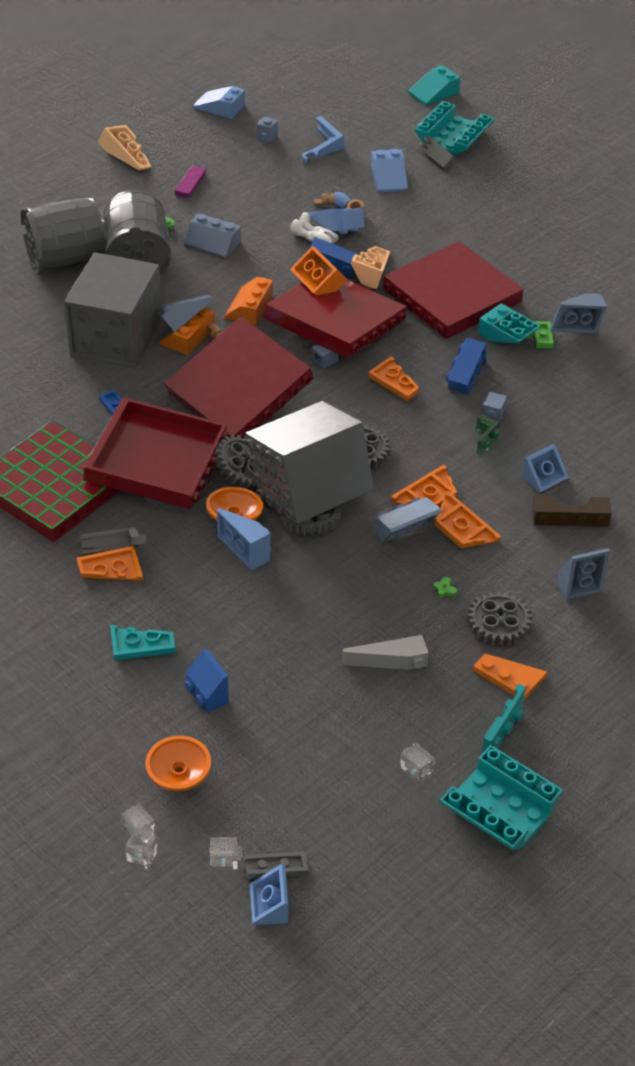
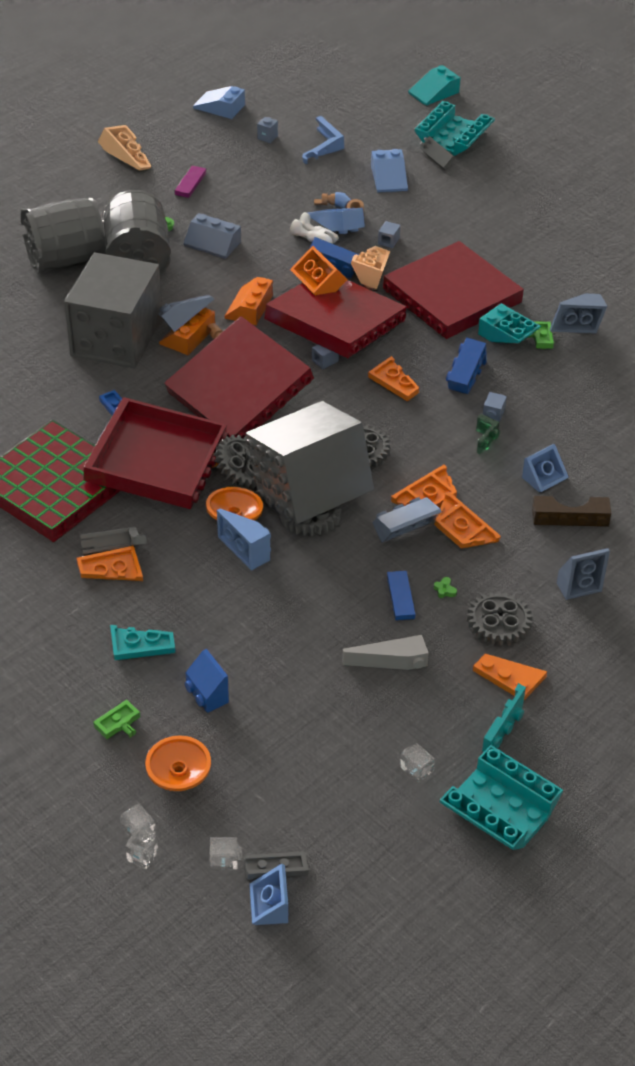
none -> bright green plate [93,700,140,739]
none -> sand blue brick [378,221,401,248]
none -> blue tile [387,571,415,620]

